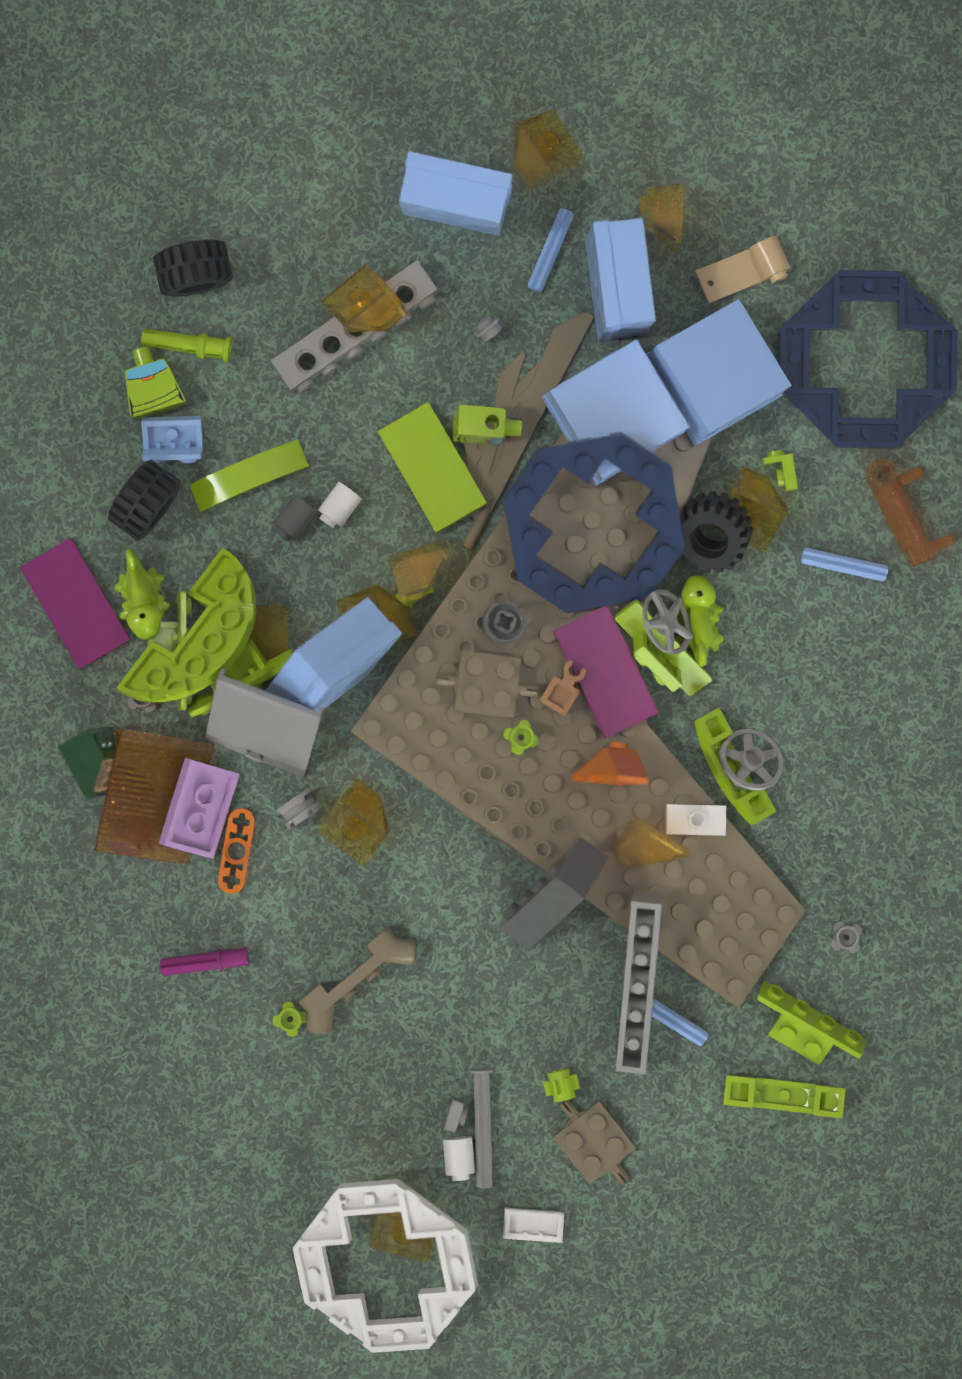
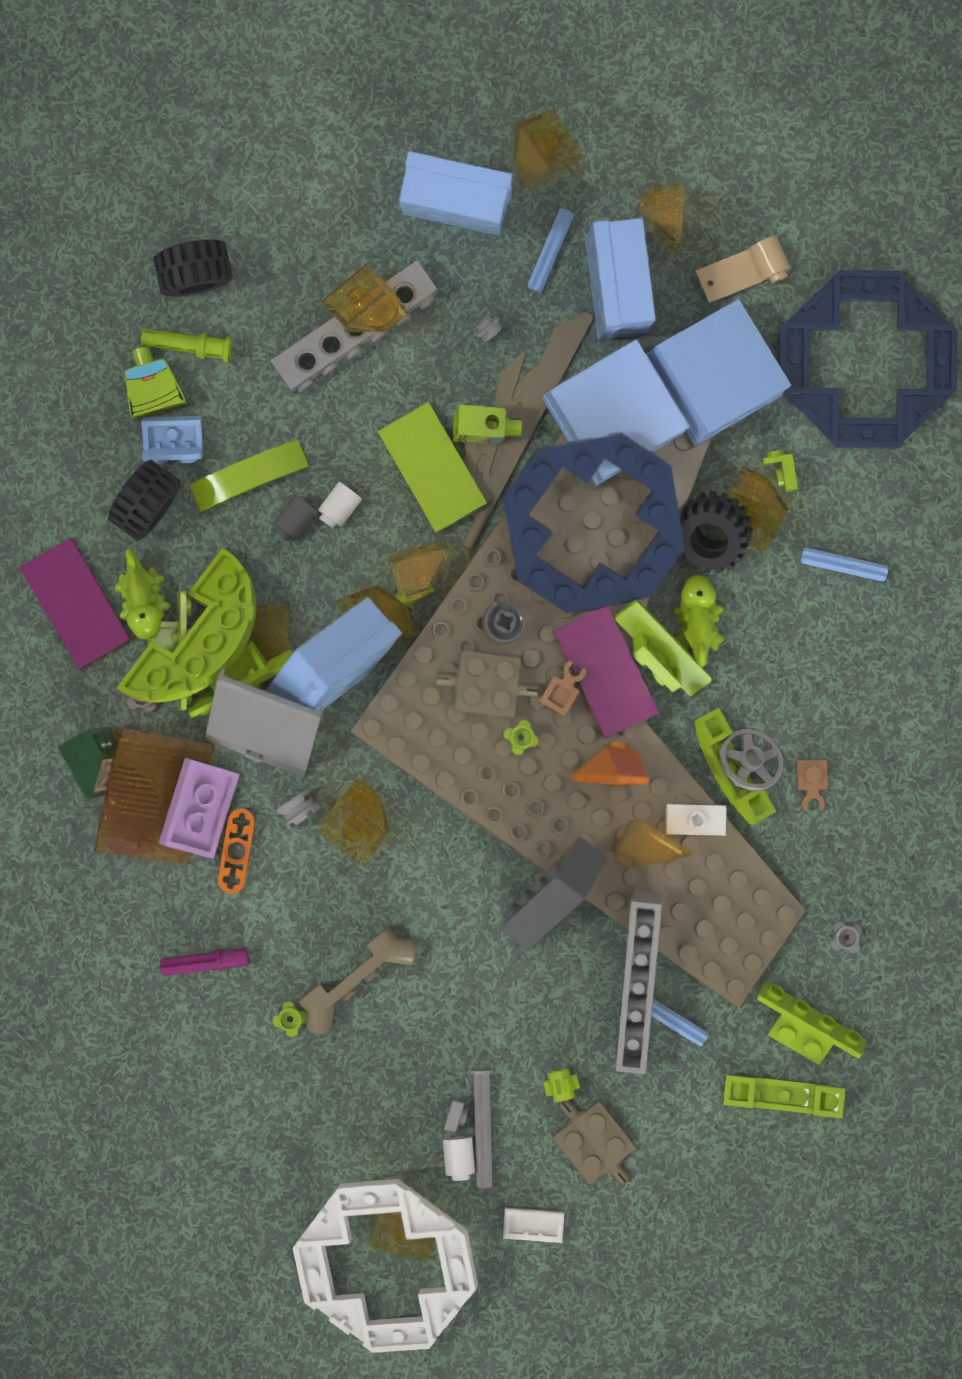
light grey wheel [643,589,694,655] -> none
clear orange piece [864,458,956,568] -> none
none -> medium nougat plate [797,760,828,811]

